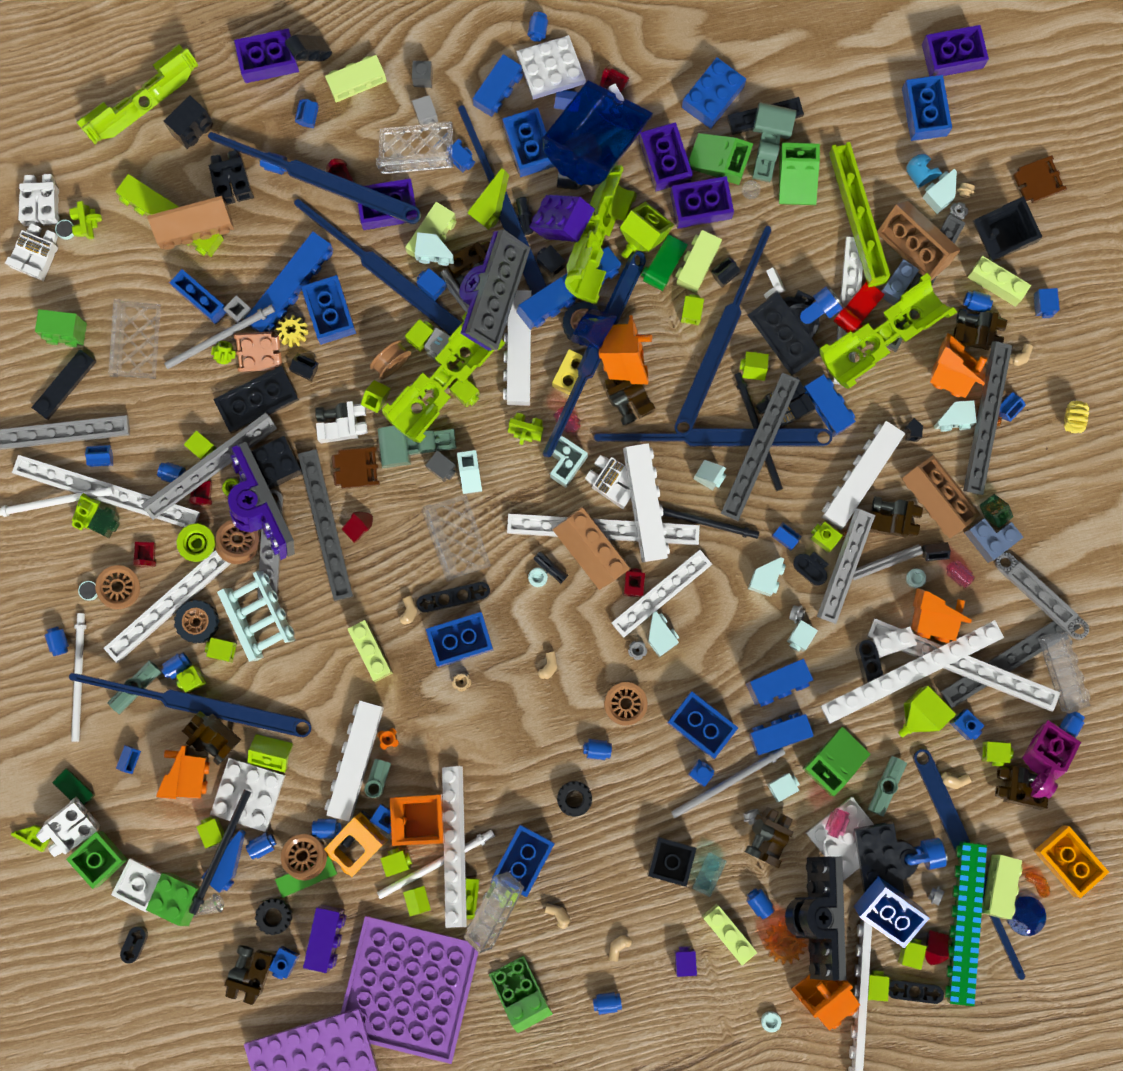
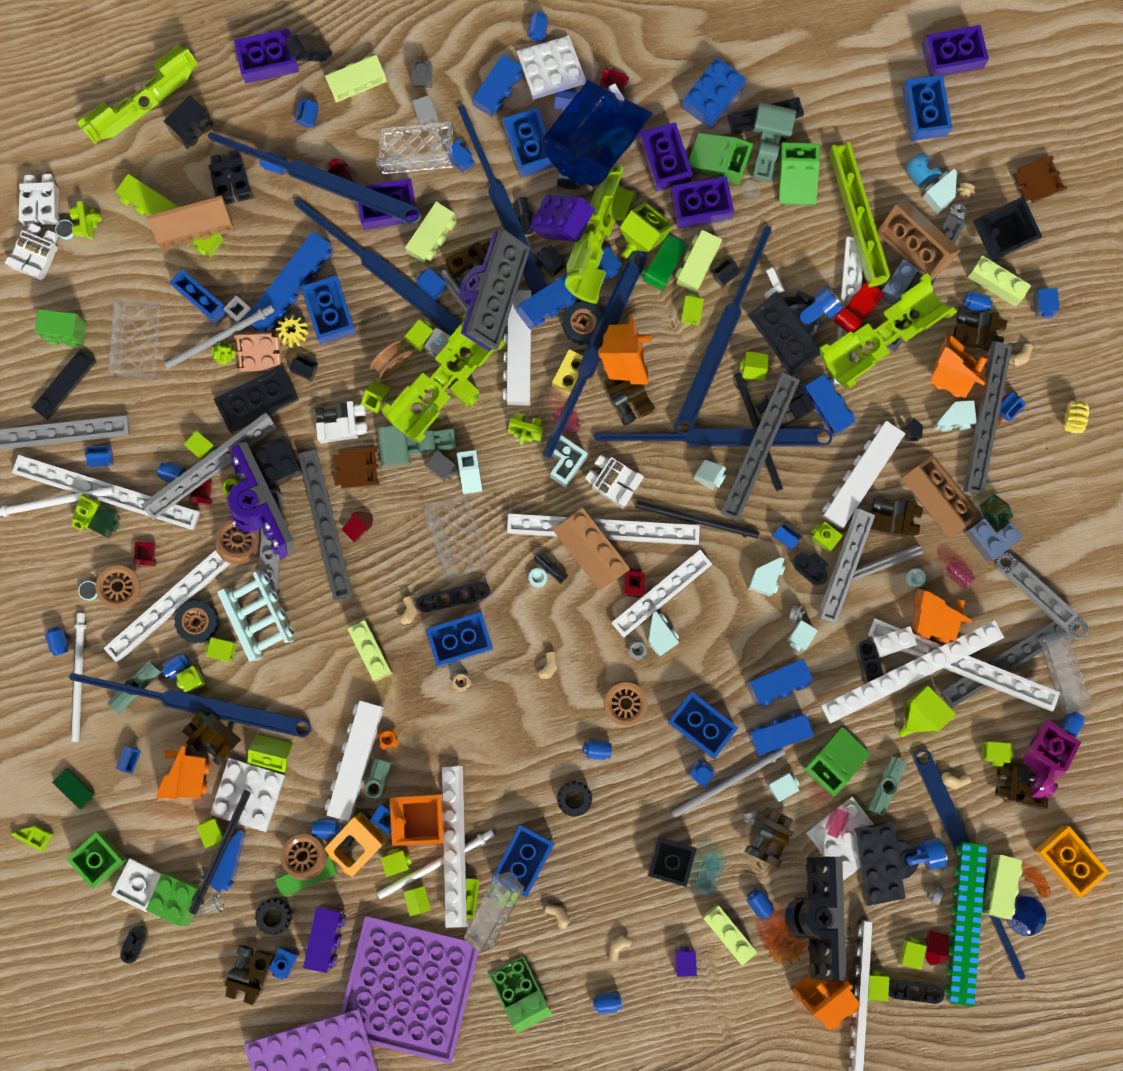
white hips [36,797,100,857] -> none
lime piece [176,524,215,562] -> none
blue brick [246,832,277,859] -> none
light aqua slope [415,232,454,266] -> none
lime slope [467,168,509,230] -> none
clear blue slope [571,308,617,349] -> none
white brick [623,443,670,562] -> none
light aqua tile [761,1011,782,1032] -> none
blue brick [853,876,930,948] -> none
black piece [921,542,951,561] -> none
blue brick [950,709,984,740] -> none

